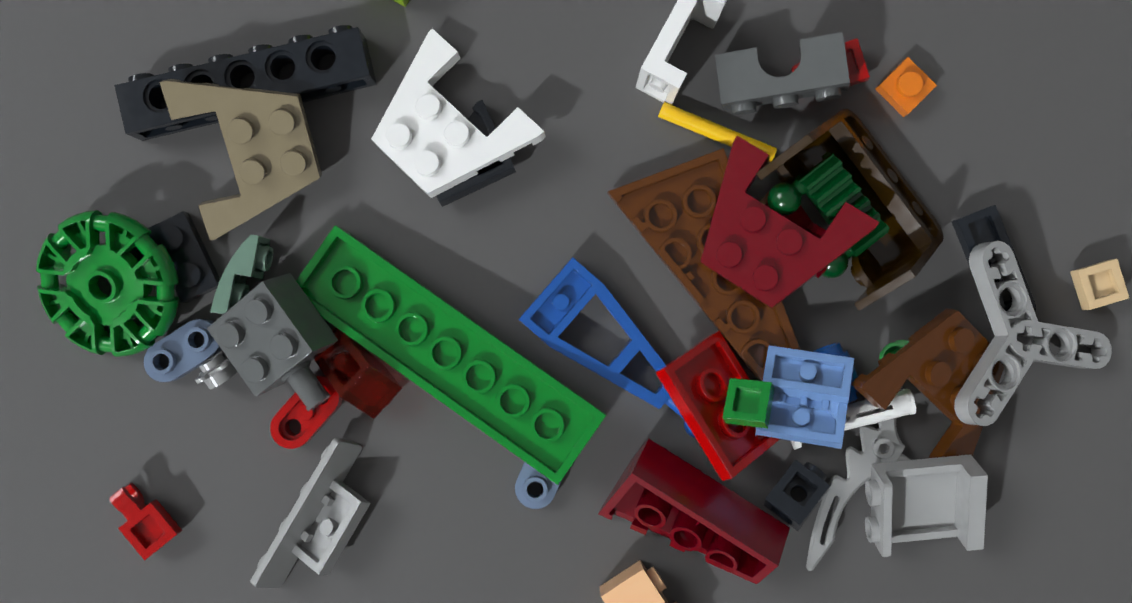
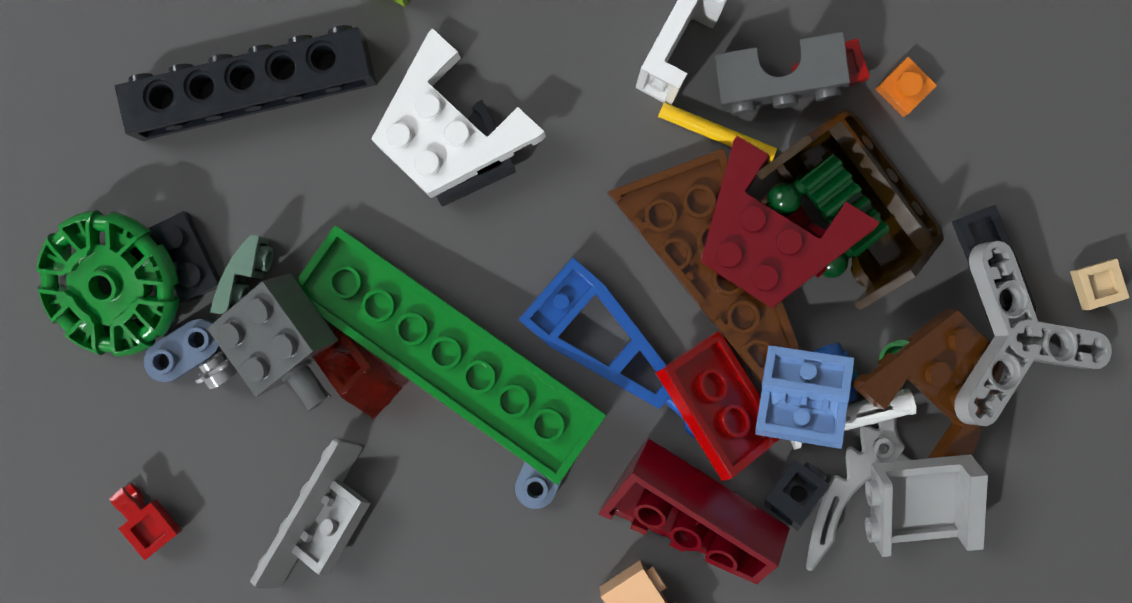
dark tan wing [160,79,322,241] -> none
red plate [270,376,343,449] -> none
green plate [722,378,775,428] -> none

